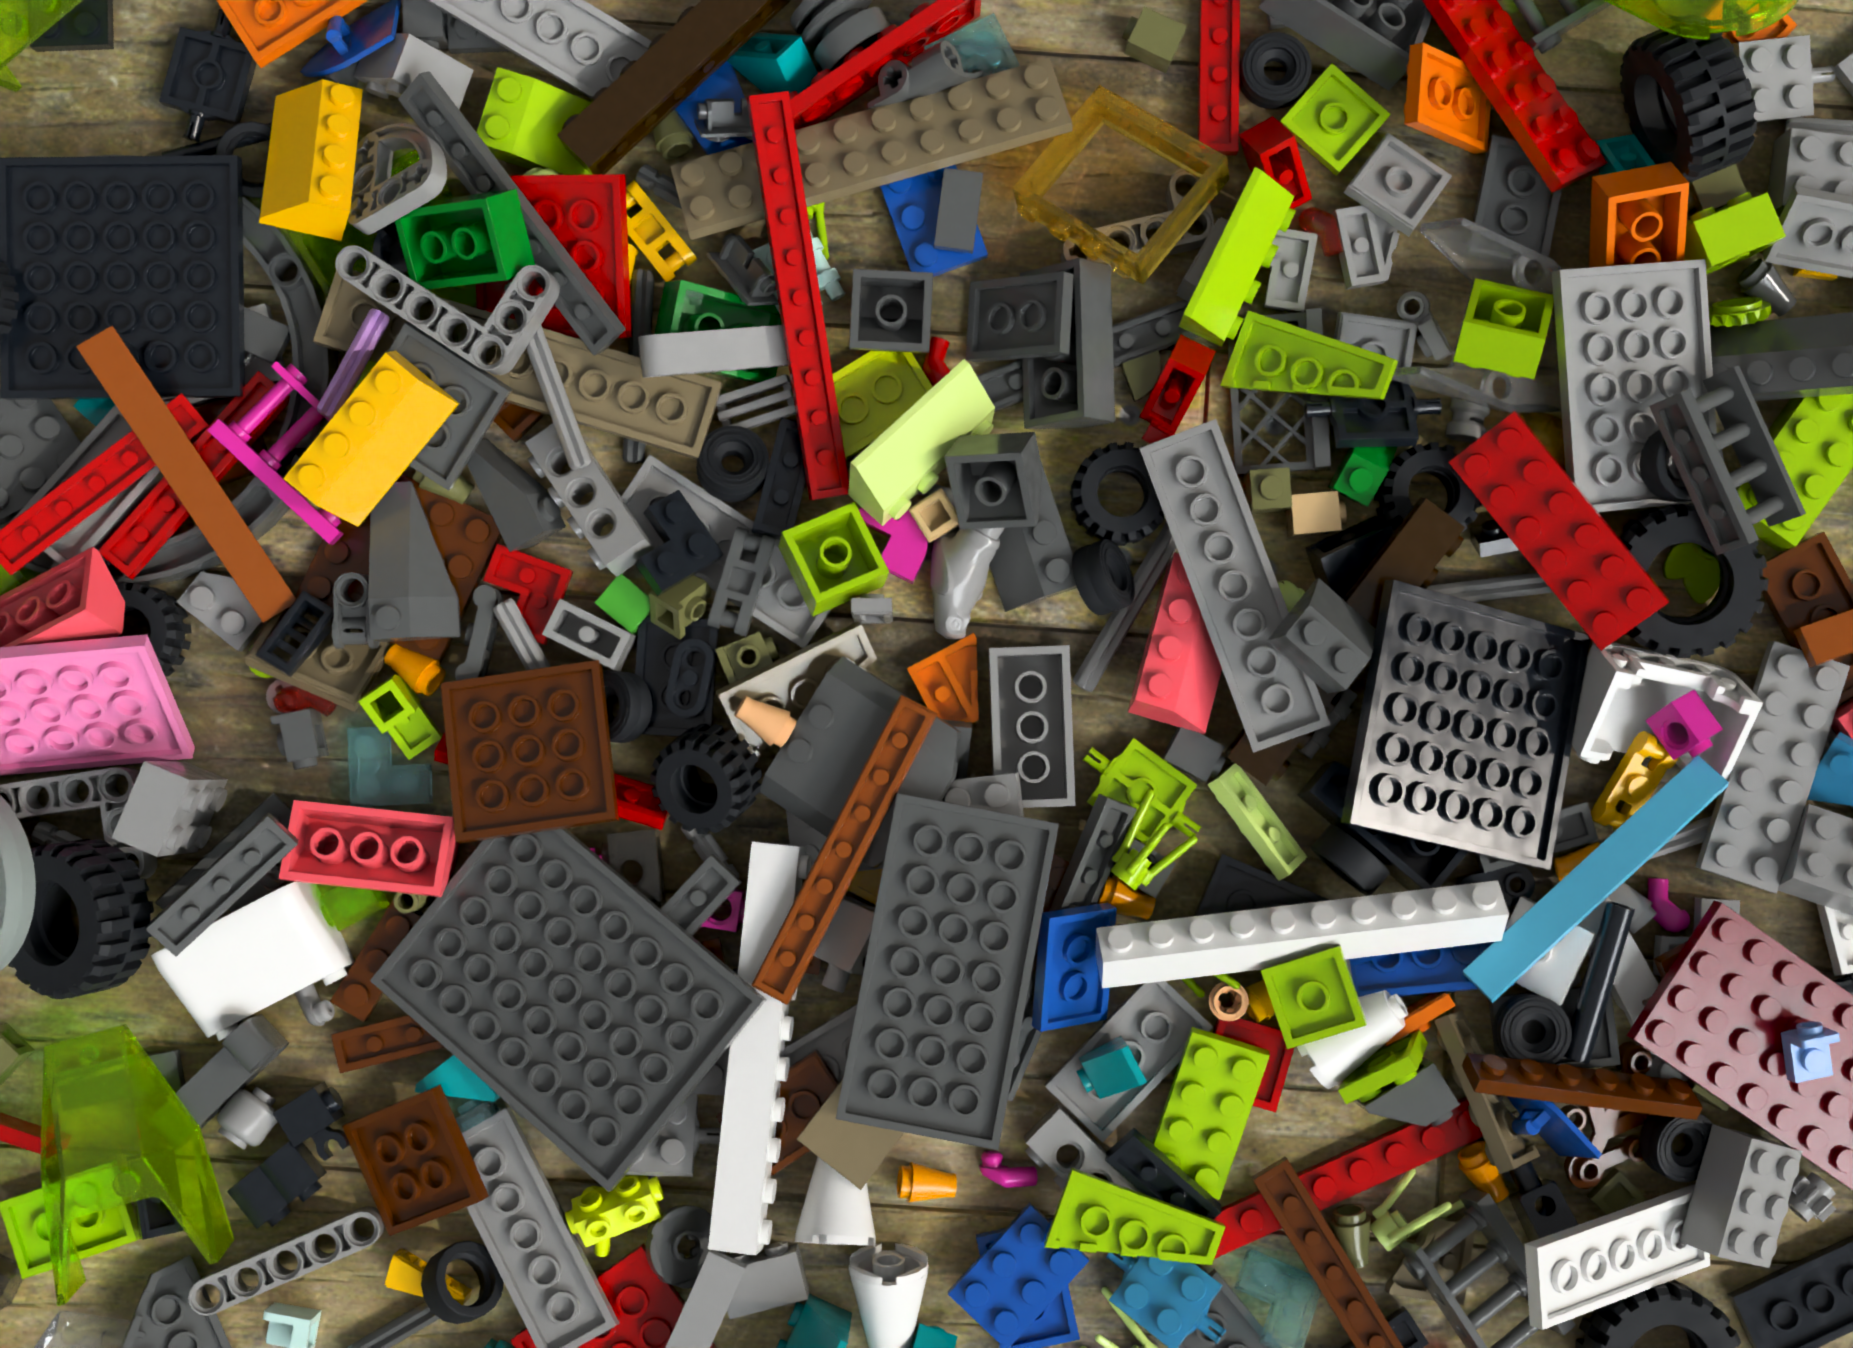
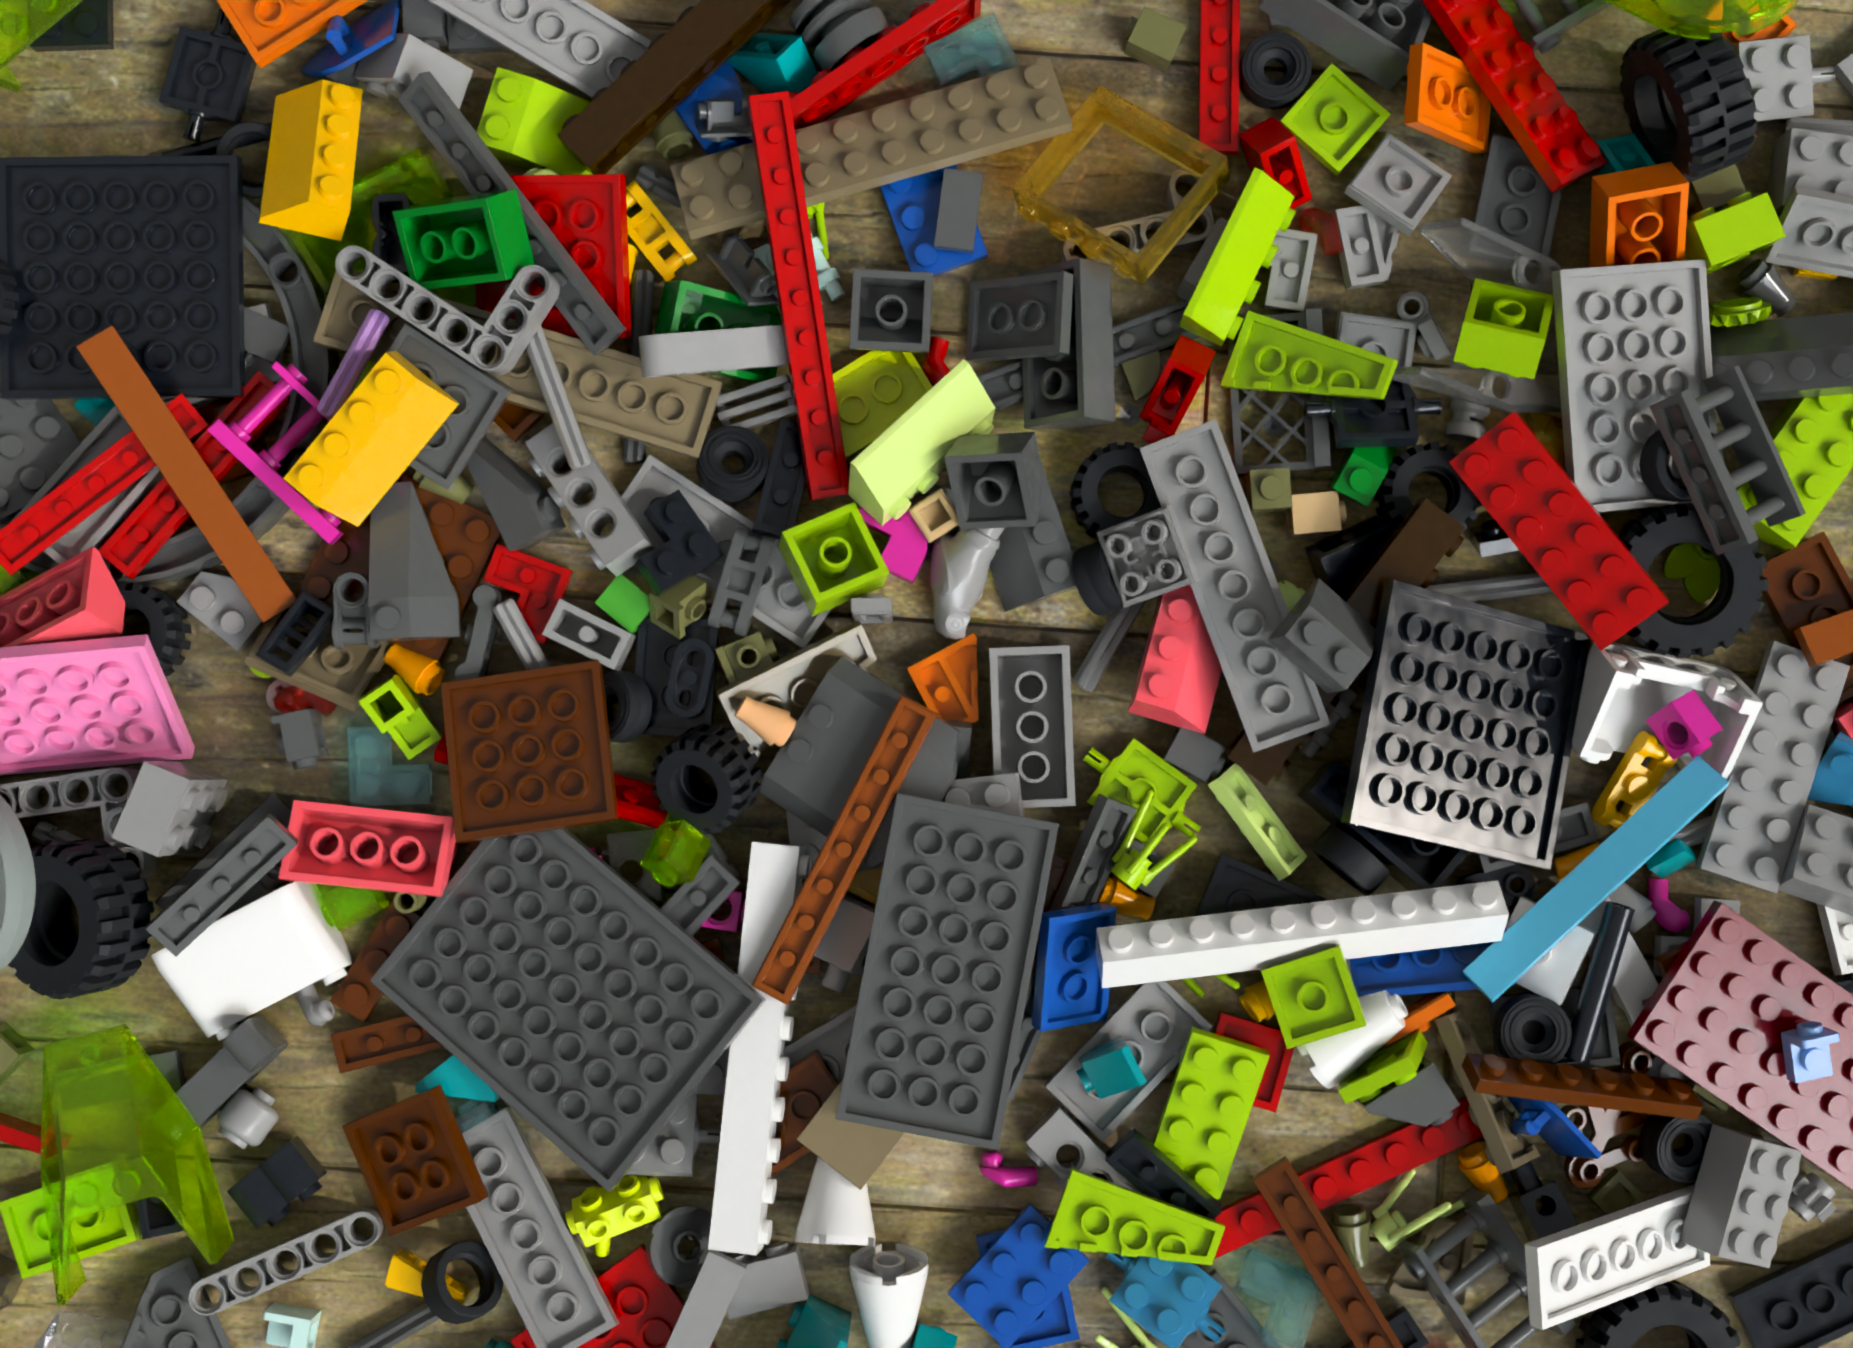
black brick [273,1081,350,1161] -> none
light grey beam [347,123,447,235] -> none
dark grey panel [867,40,983,110] -> none
light orange cone [897,1162,957,1203] -> none
light nougat cone [1208,982,1249,1021] -> none
none -> clear neon green brick [641,819,712,887]
none -> light grey tile [1096,504,1200,608]
none -> teal tile [1646,838,1698,878]

